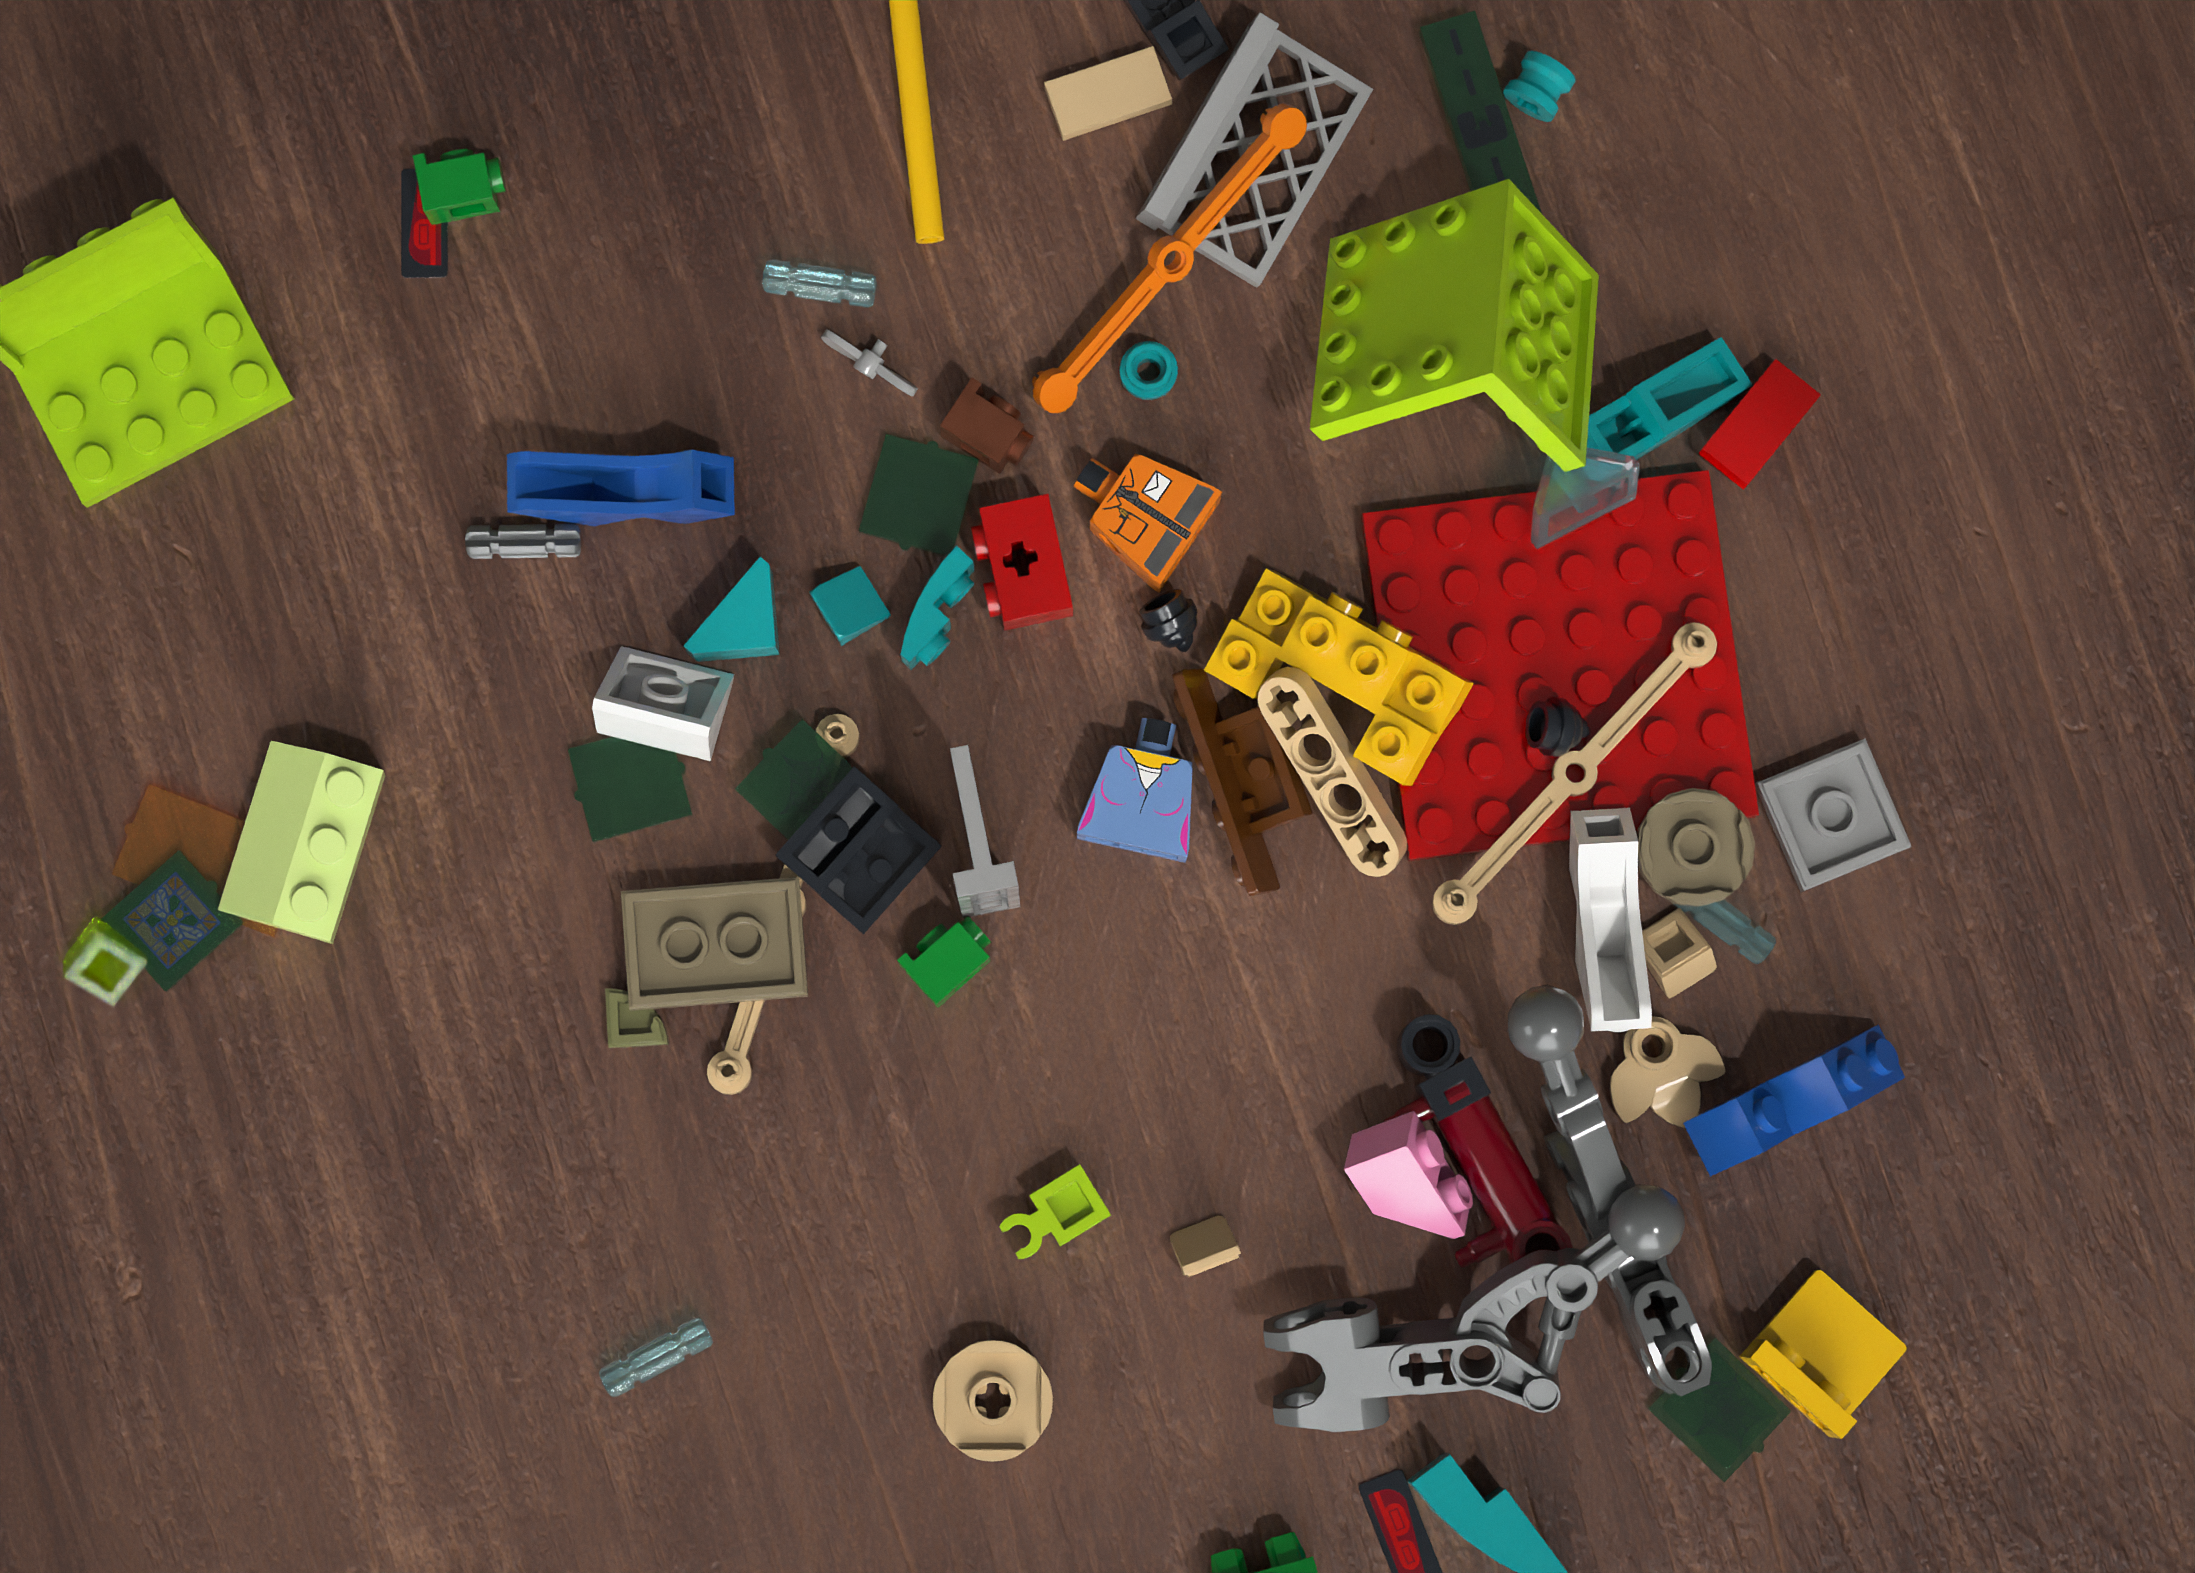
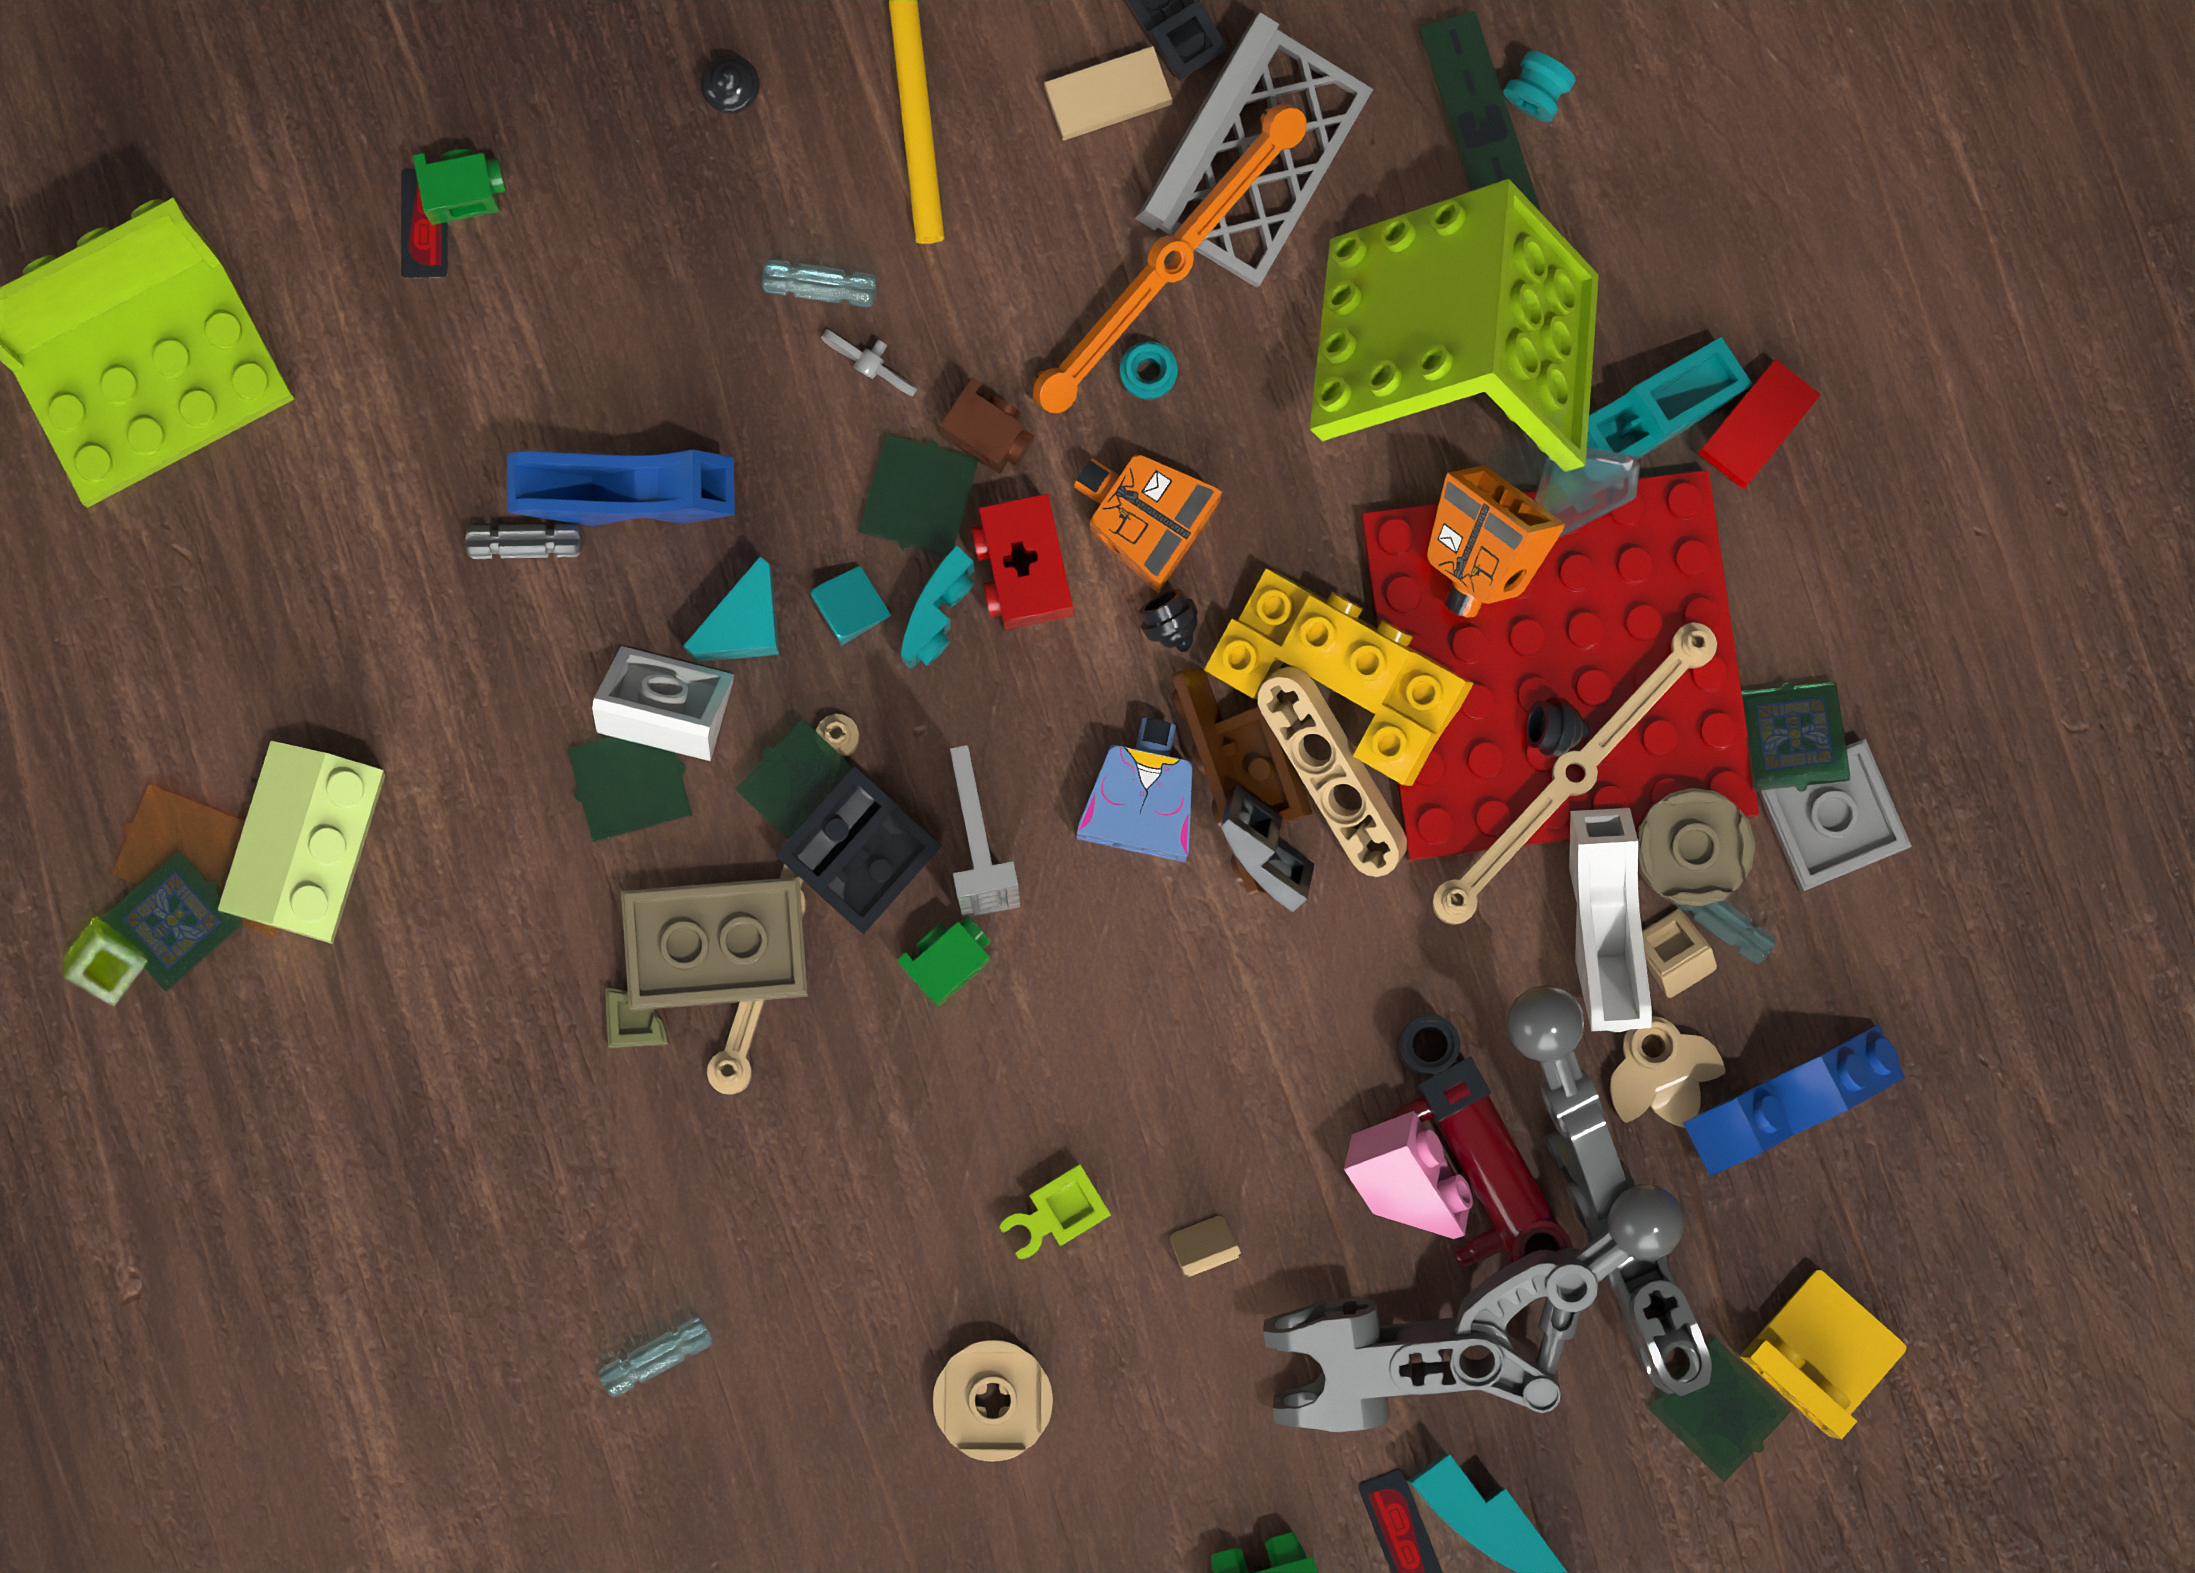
none -> black plate [701,55,760,114]
none -> black slope [1221,784,1315,913]
none -> orange torso [1427,465,1565,617]
none -> piece [1741,681,1851,792]

